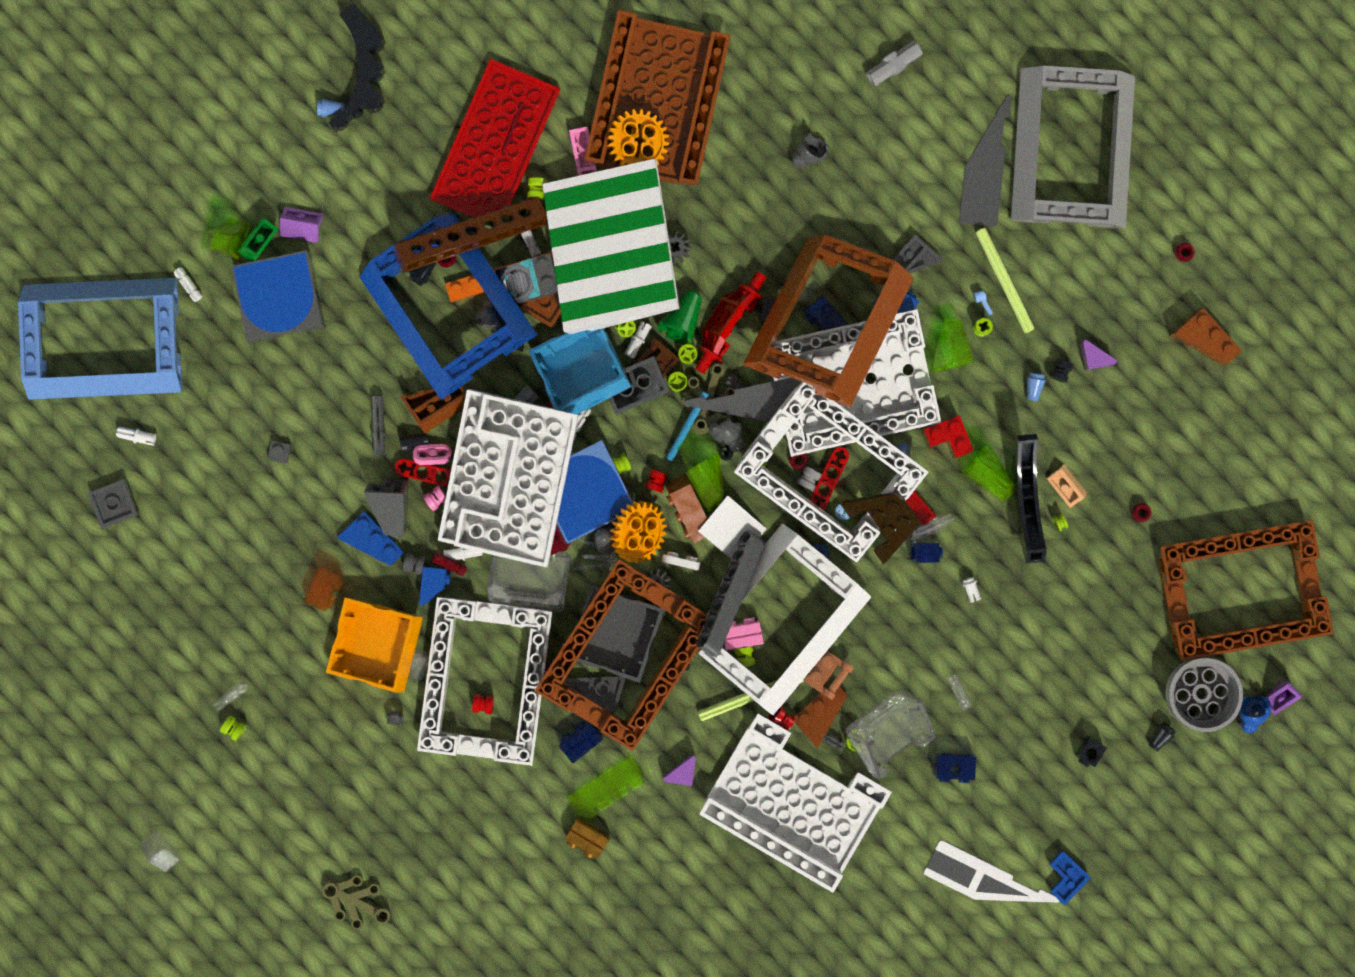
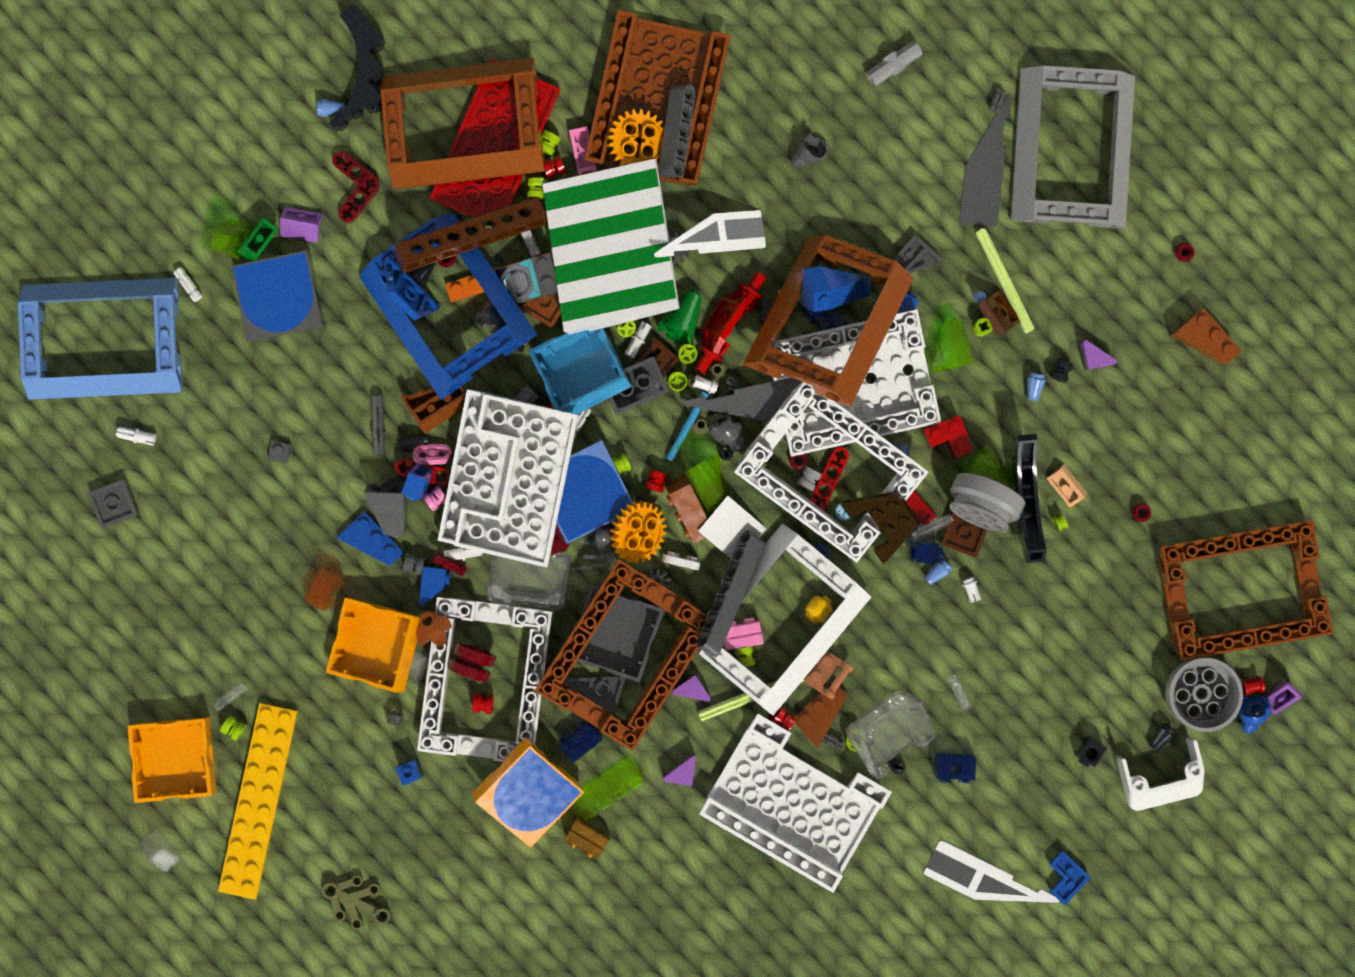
none -> light orange tile [128,716,217,803]
none -> yellow plate [218,703,298,900]
none -> dark red beam [332,152,381,224]
none -> dark orange slope [381,57,545,190]
none -> blue wing [384,256,440,321]
none -> blue brick [396,758,424,786]
none -> blue brick [401,464,434,501]
none -> dark orange plate [416,611,452,646]
none -> dark red wheel [448,642,497,682]
none -> tile [472,737,584,848]
none -> lime wheel [542,130,561,156]
none -> red wheel [544,155,566,179]
none -> white sticker [654,210,766,257]
none -> dark grey beam [659,84,696,178]
none -> medium lavender slope [672,674,710,702]
none -> white pin [692,375,718,394]
none -> blue wedge [802,266,871,312]
none -> yellow head [805,595,833,624]
none -> black hinge [890,758,905,774]
none -> medium blue cone [924,558,953,585]
none -> reddish brown plate [940,512,987,558]
none -> light grey wheel [950,473,1025,532]
none -> reddish brown plate [978,290,1020,336]
none -> dark grey piece [990,88,1006,113]
none -> white windscreen [1115,737,1205,811]
none -> red bush [1240,676,1265,696]

